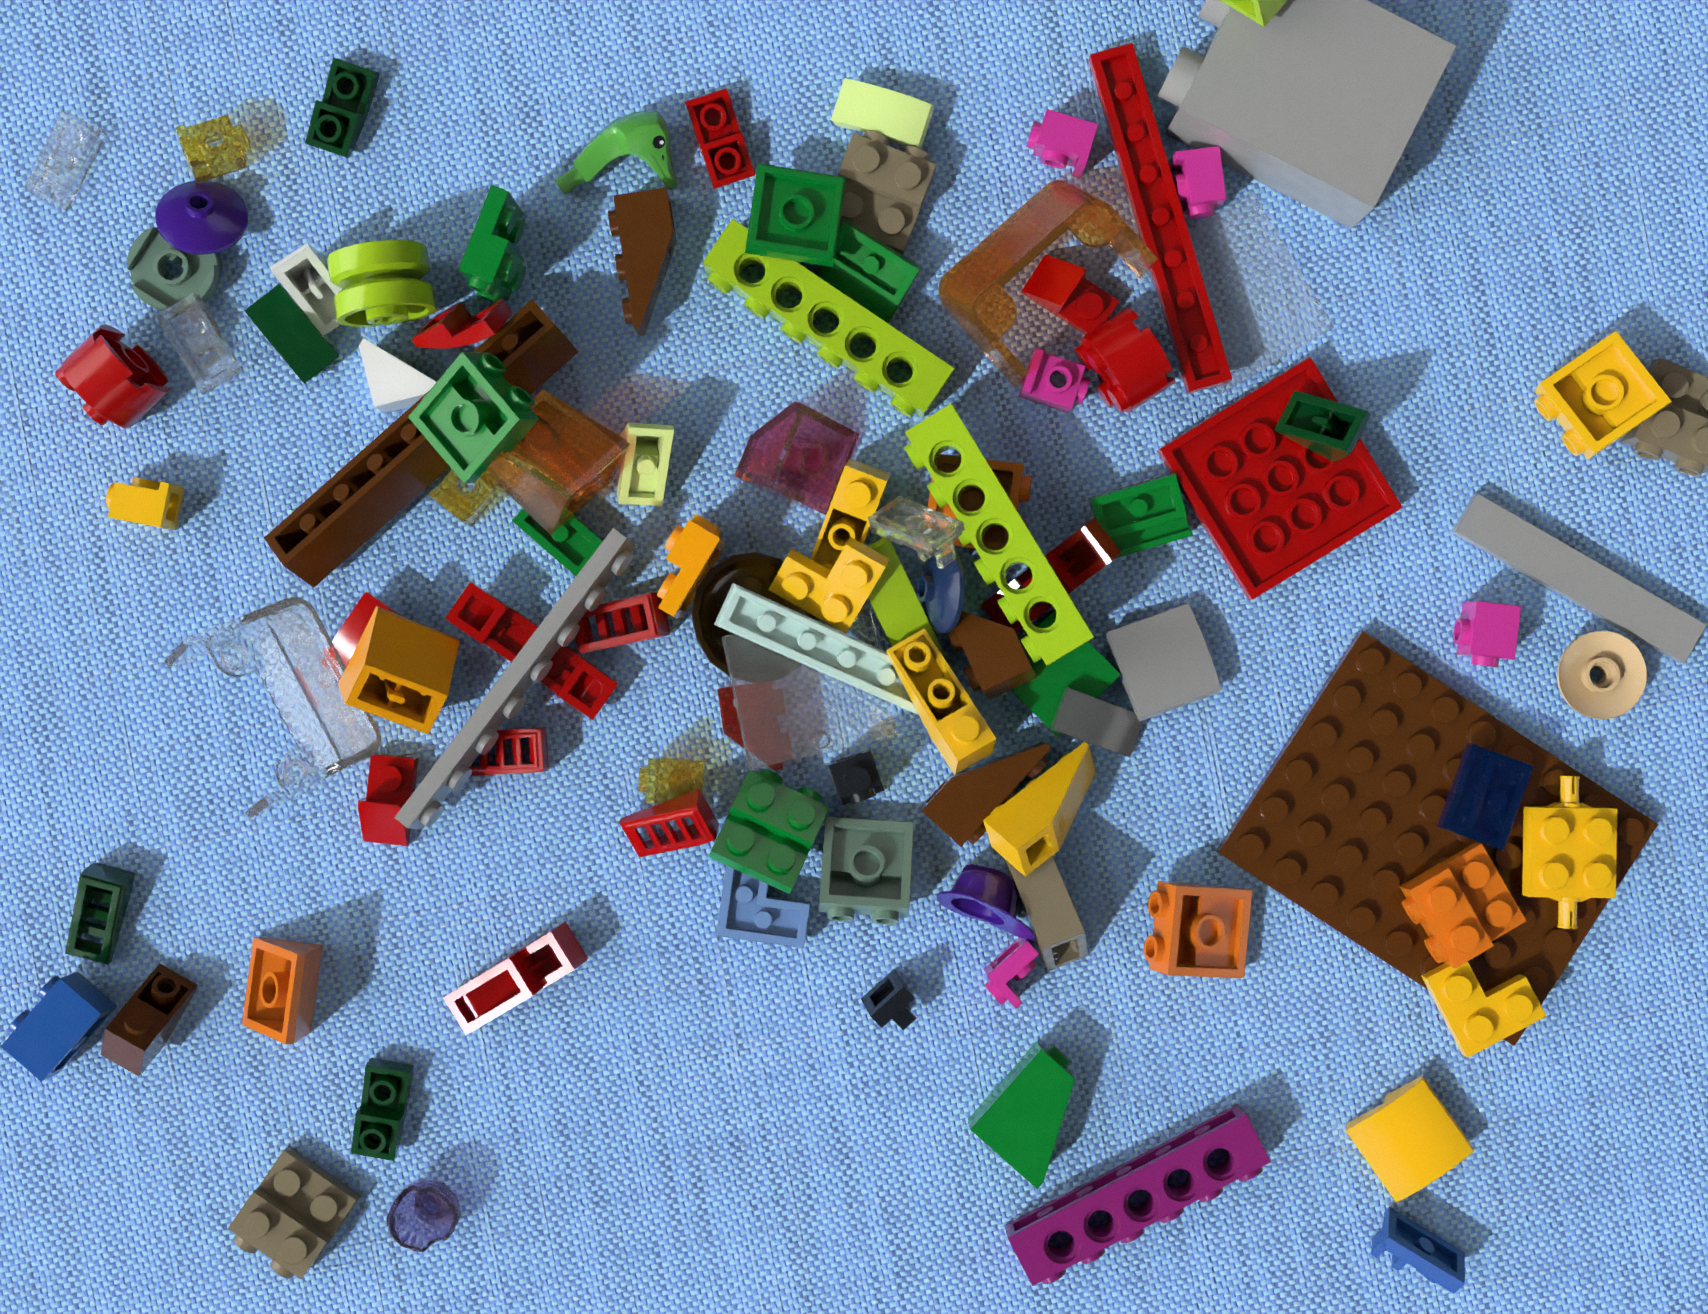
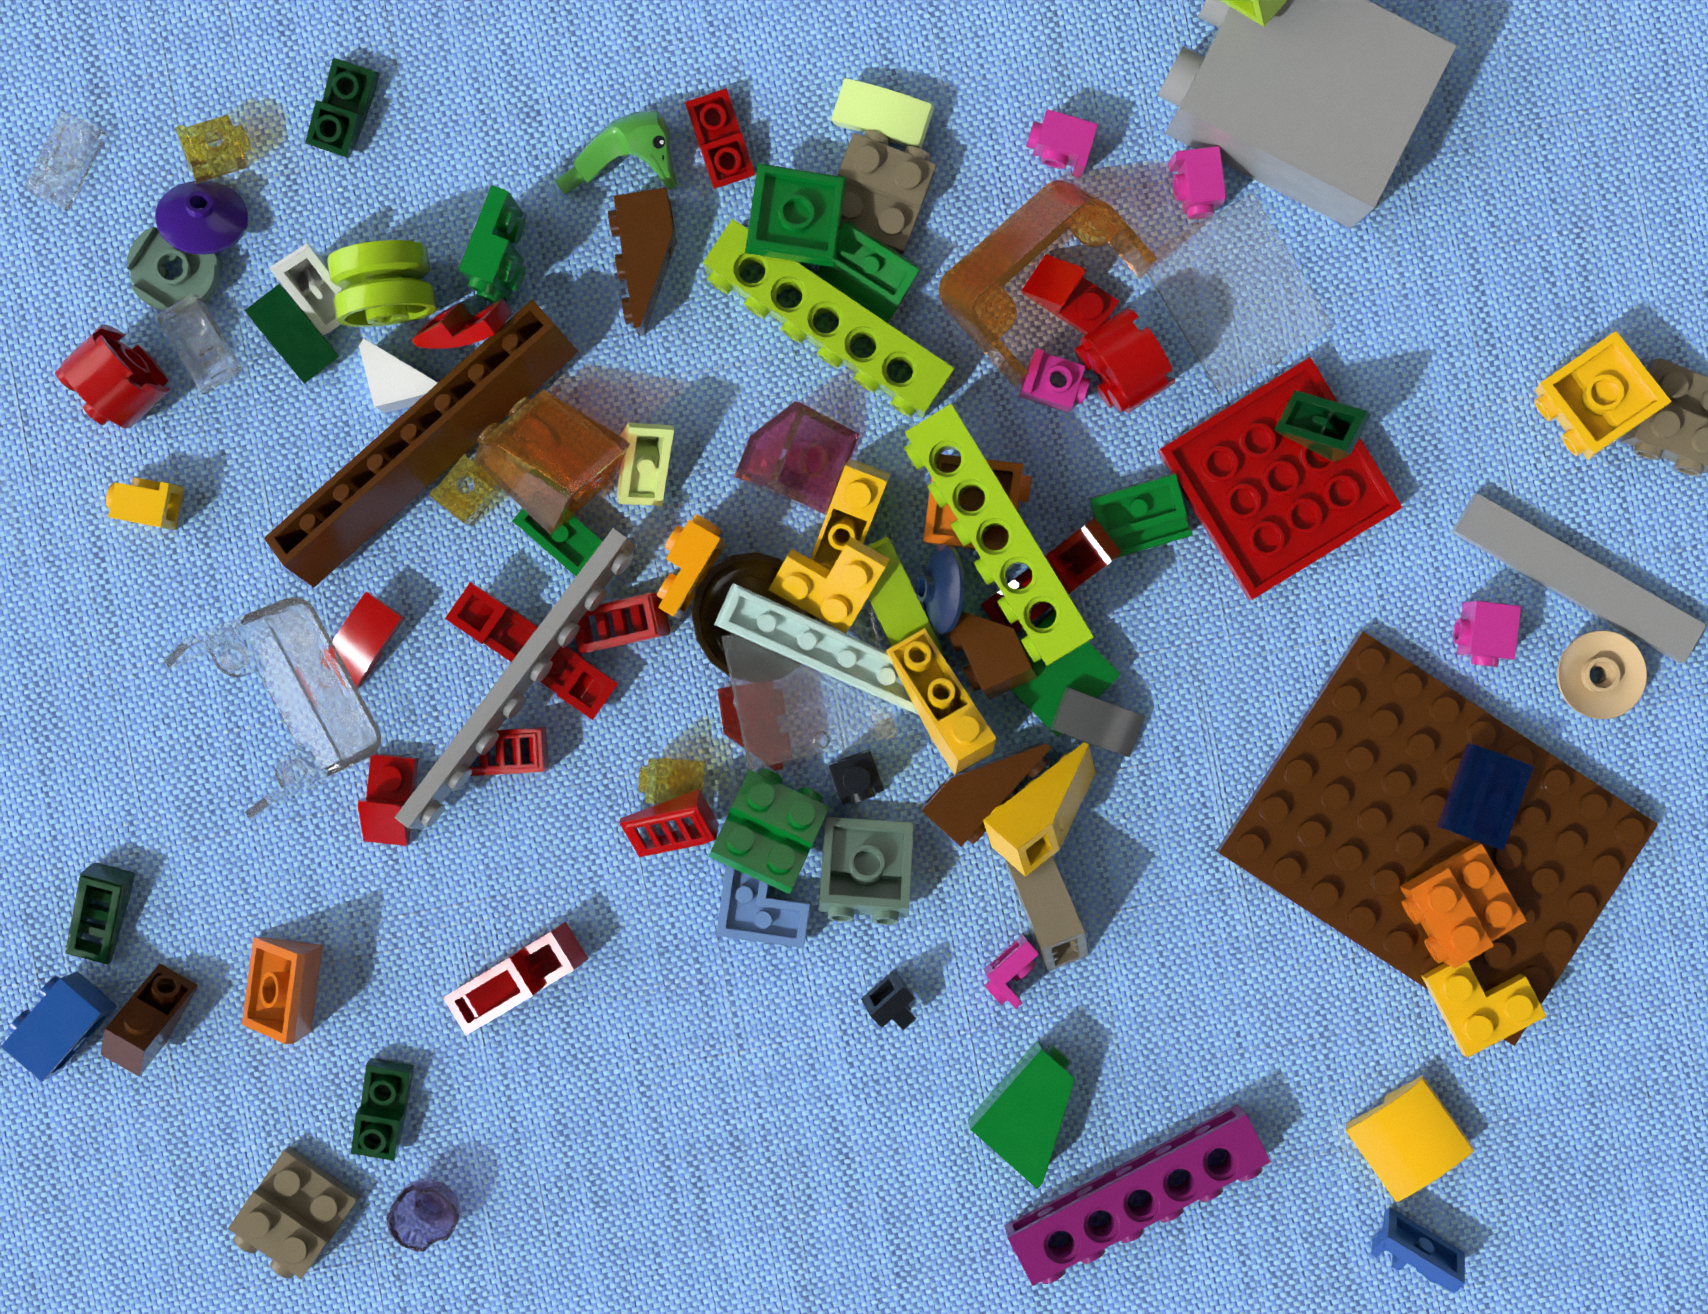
light orange slope [338,606,460,734] -> none
green plate [408,352,539,484] -> none
clear plate [868,495,965,569] -> none
dark purple piece [936,864,1035,940] -> none
red plate [1088,43,1232,395] -> none
light grey slope [1106,603,1222,722] -> none
orange plate [1144,881,1253,978] -> none
yellow plate [1522,775,1617,929] -> none

